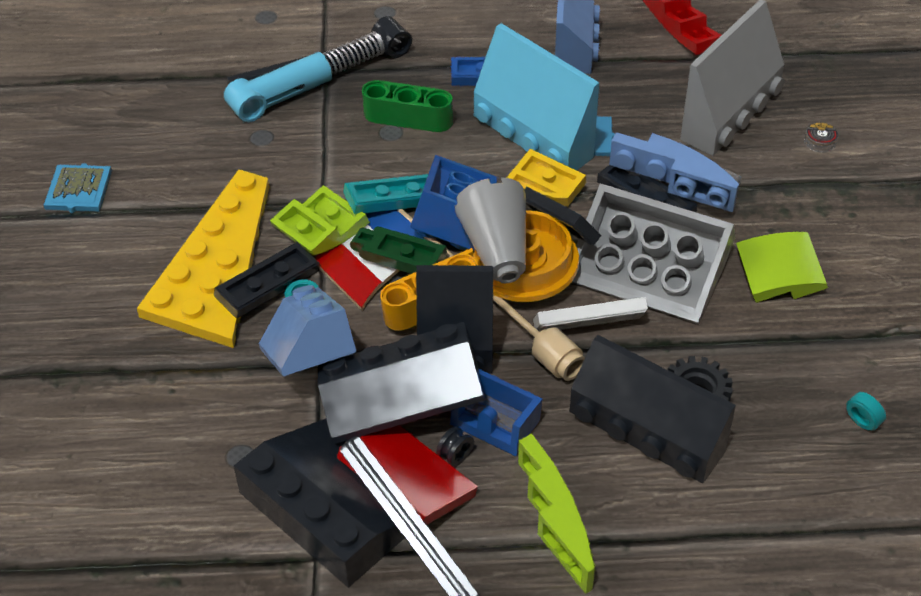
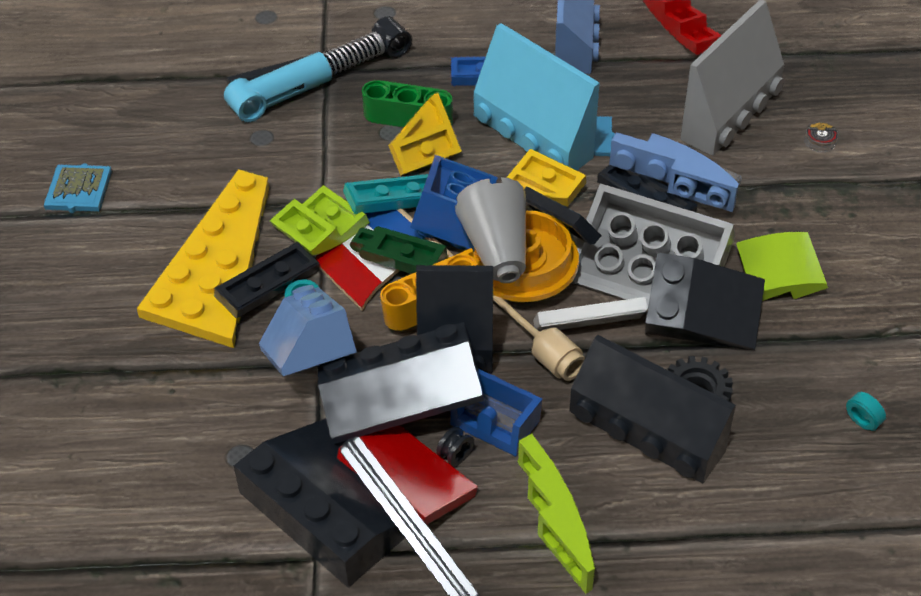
none -> yellow wing [388,93,462,176]
none -> black slope [645,252,765,351]

